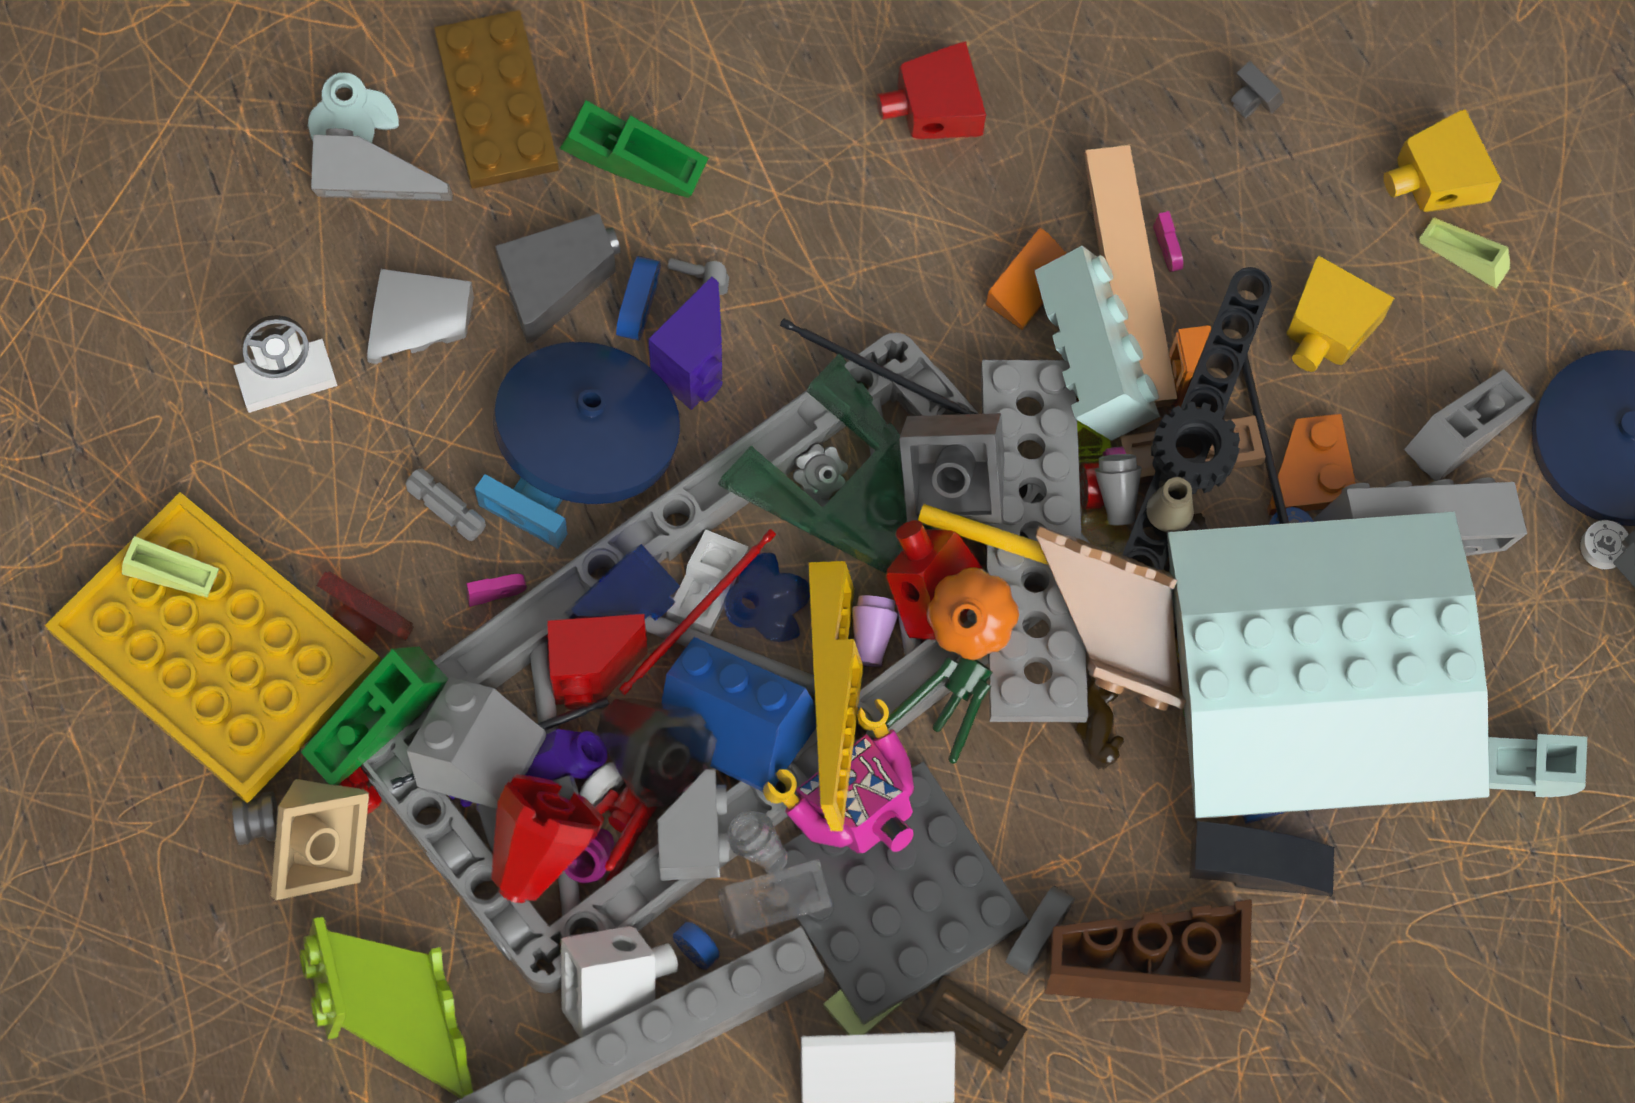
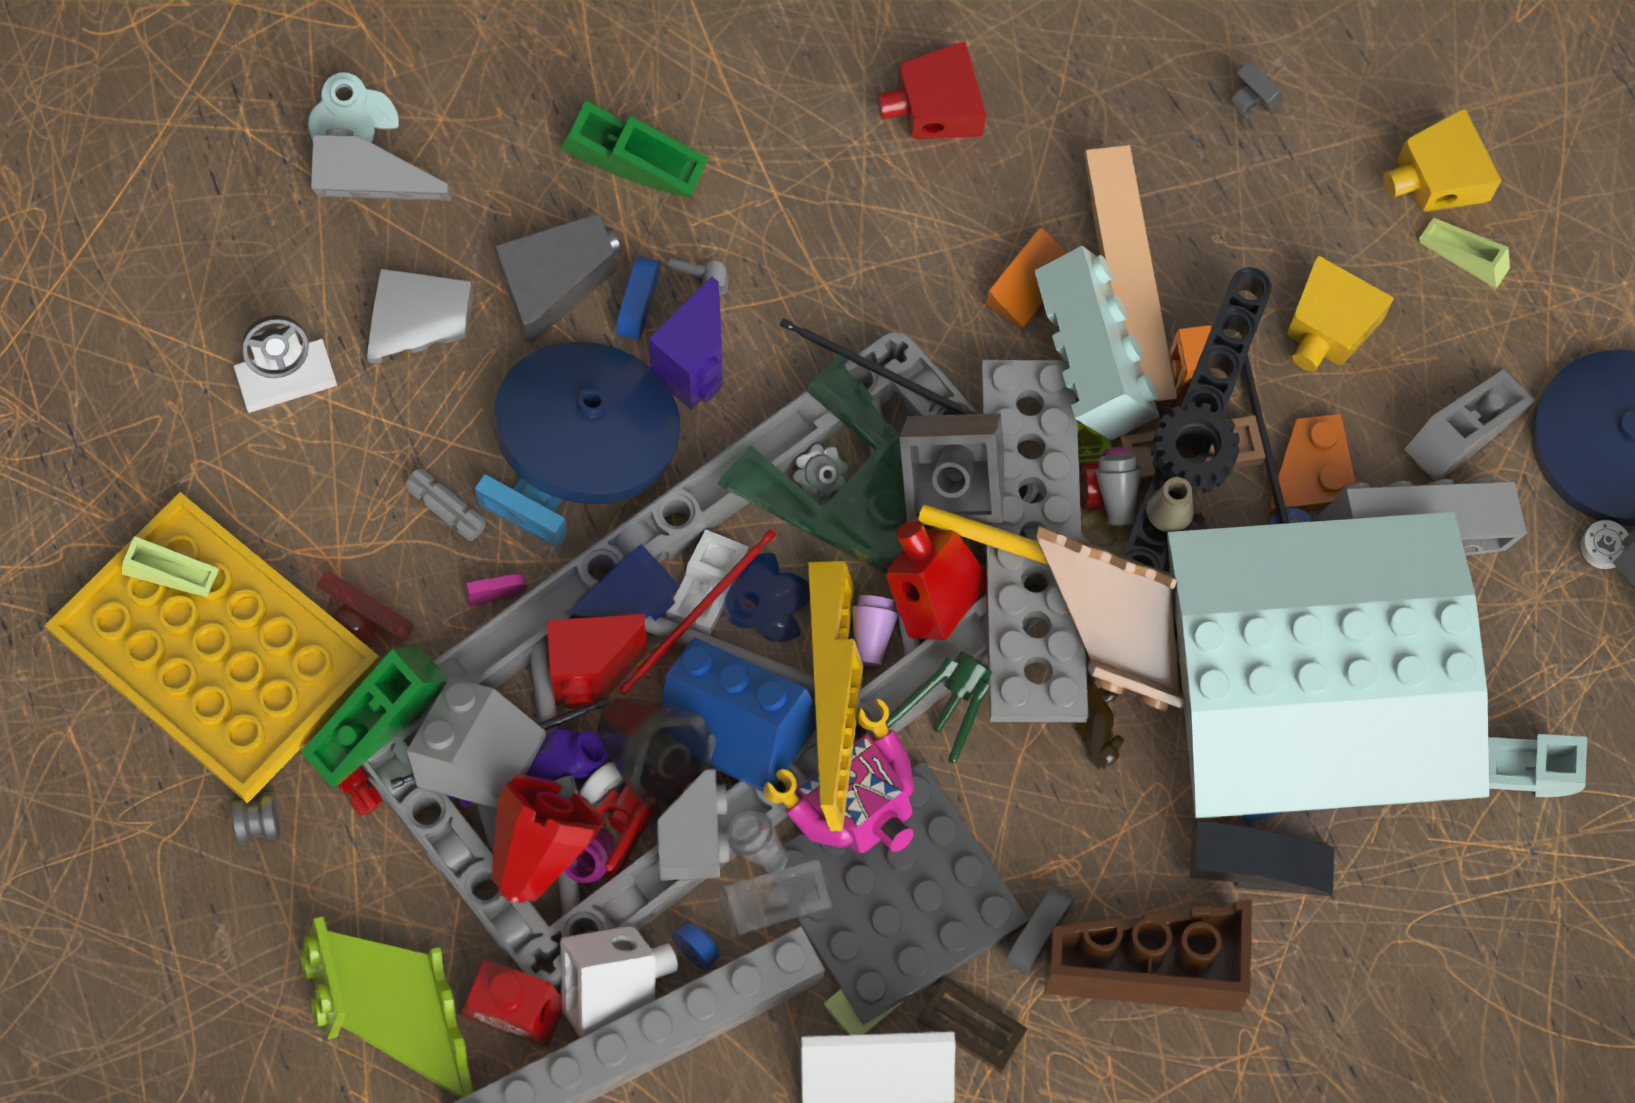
tan slope [271,779,369,900] -> none
pearl gold plate [434,10,559,189] -> none
orange plant [927,567,1020,660] -> none
dark pink piece [1153,211,1183,272] -> none
none -> red torso [460,959,562,1048]

